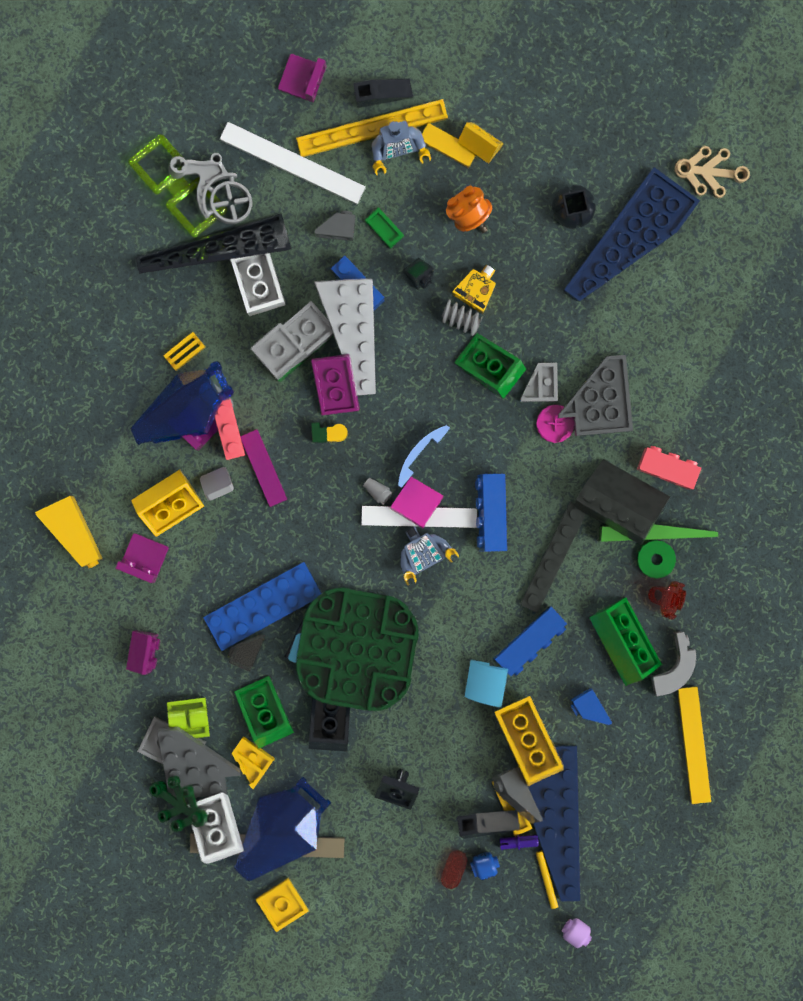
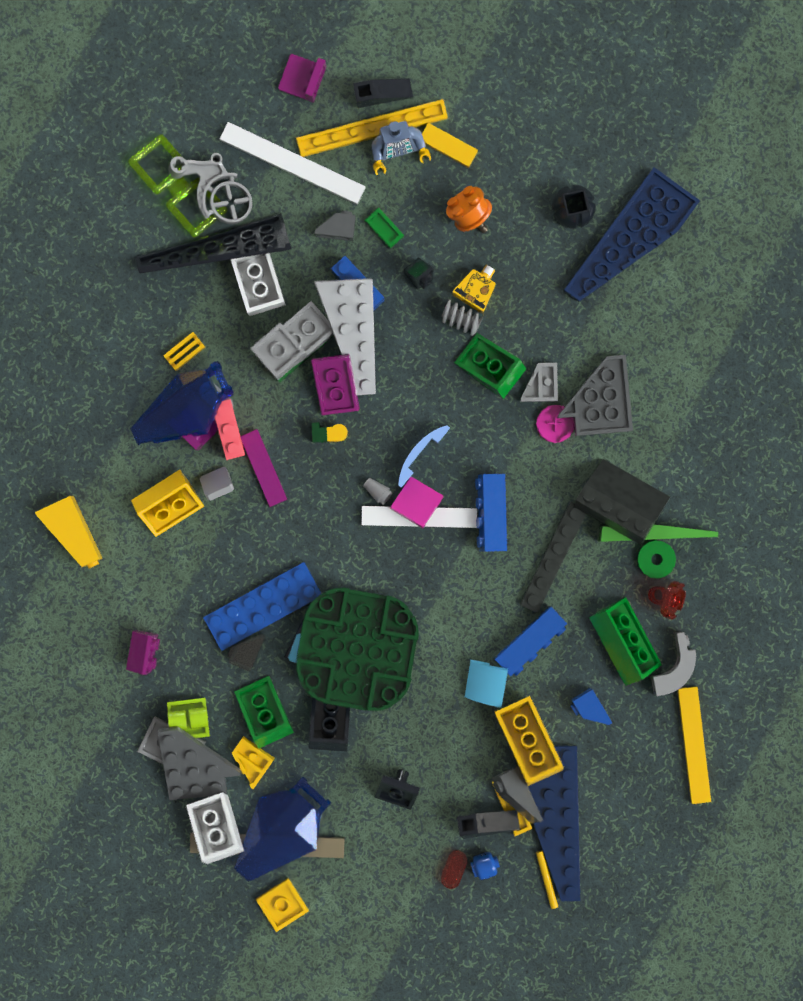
magenta bracket [115,533,169,583] -> none
dark green plant [149,776,208,832] -> none
torso [400,527,459,585] -> none
yellow slope [458,122,504,163] -> none
dark purple axle [500,834,539,850] -> none
lavender head [562,918,592,948] -> none
coral brick [637,446,701,490] -> none
tan plant [674,146,750,198] -> none

